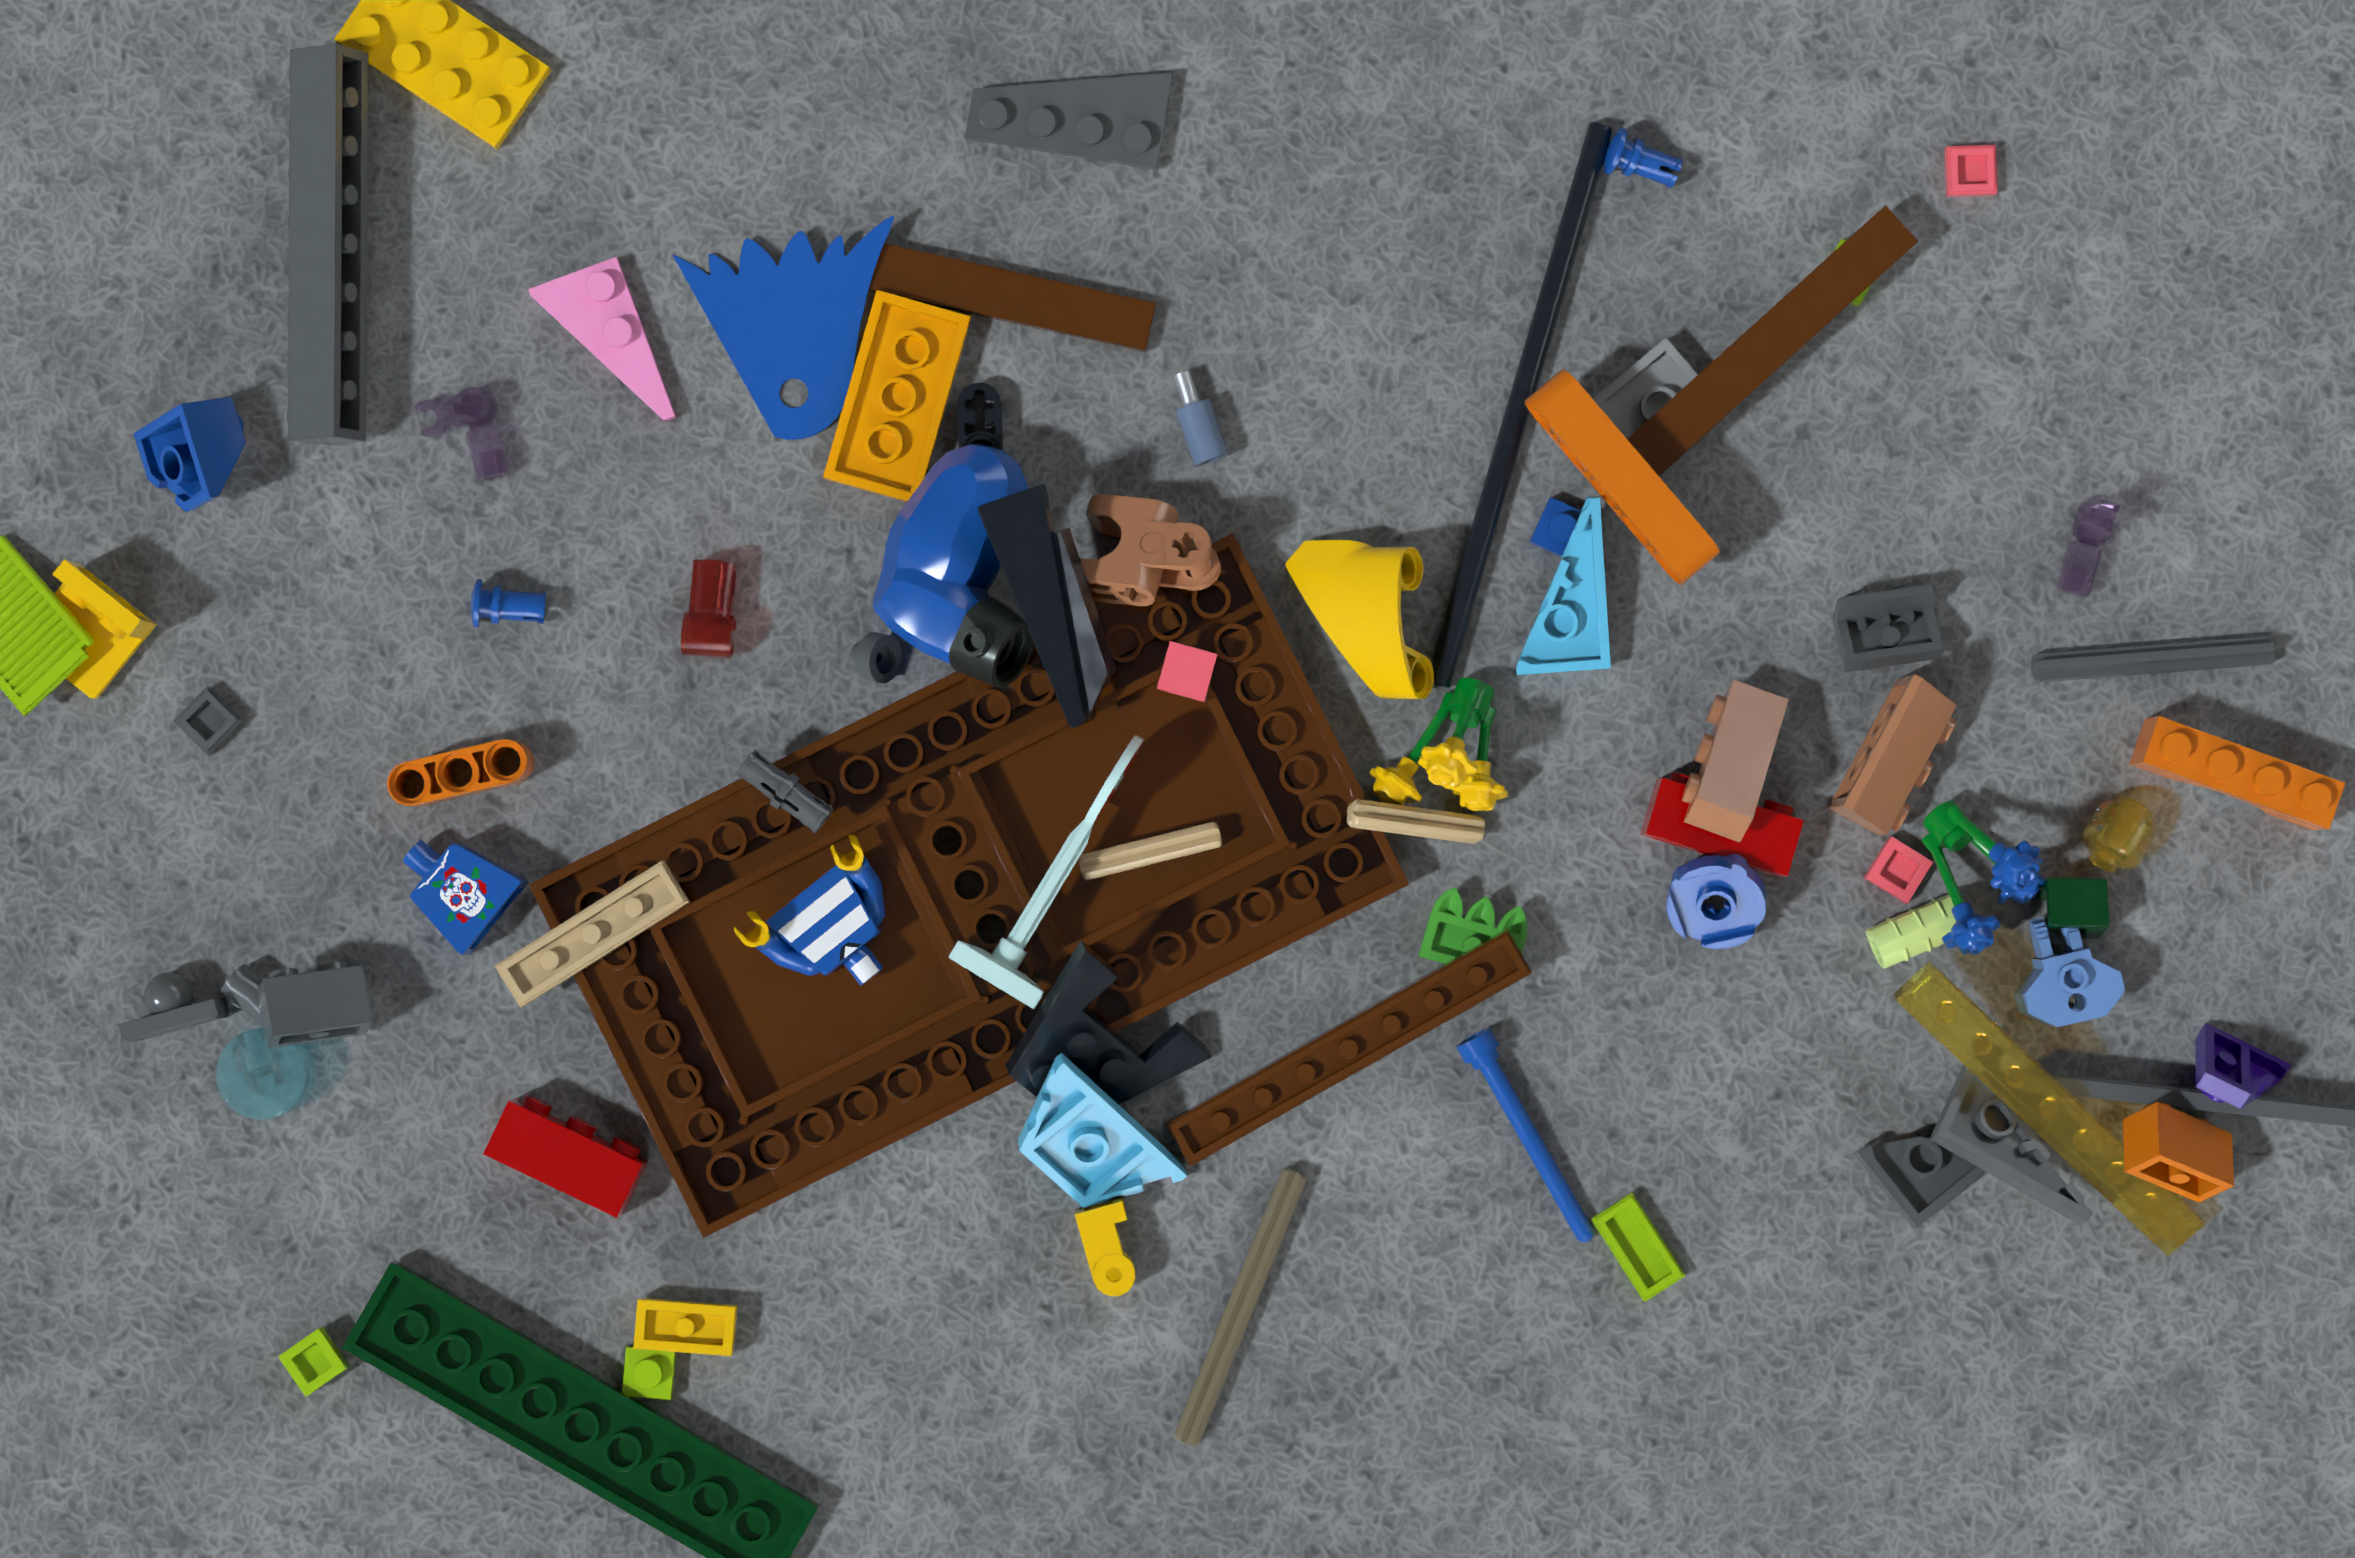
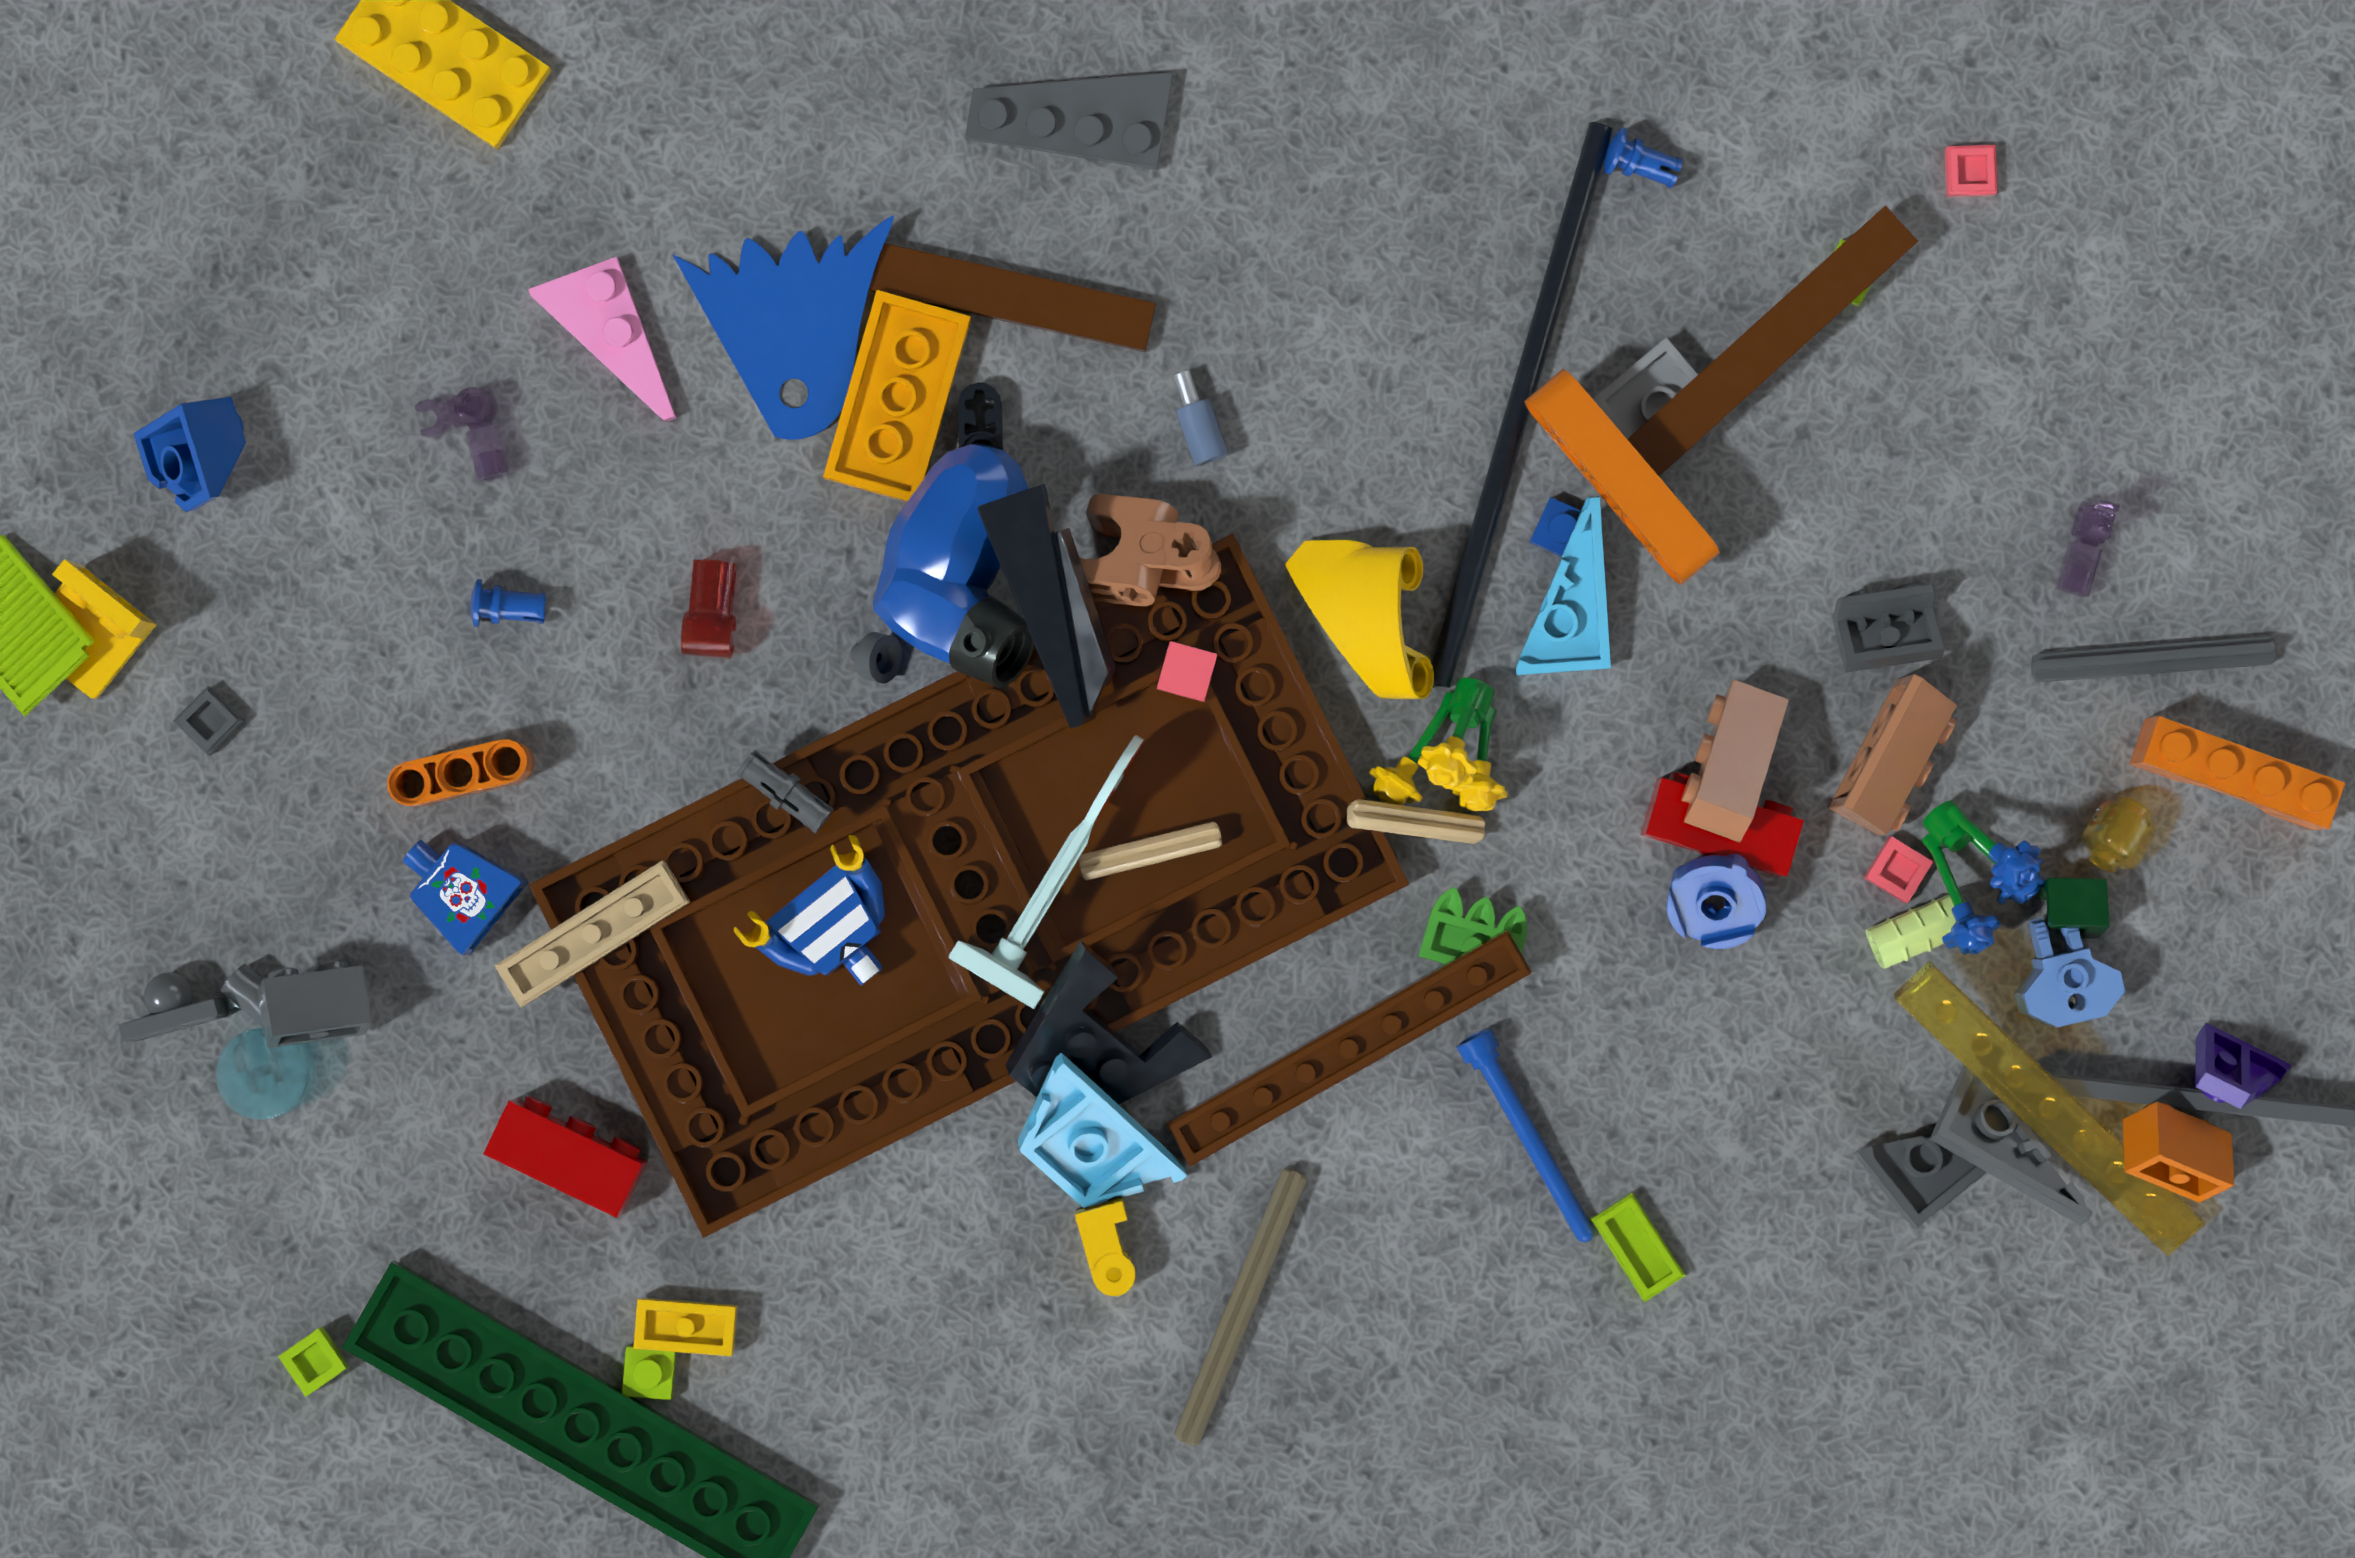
dark grey brick [287,43,368,445] -> none

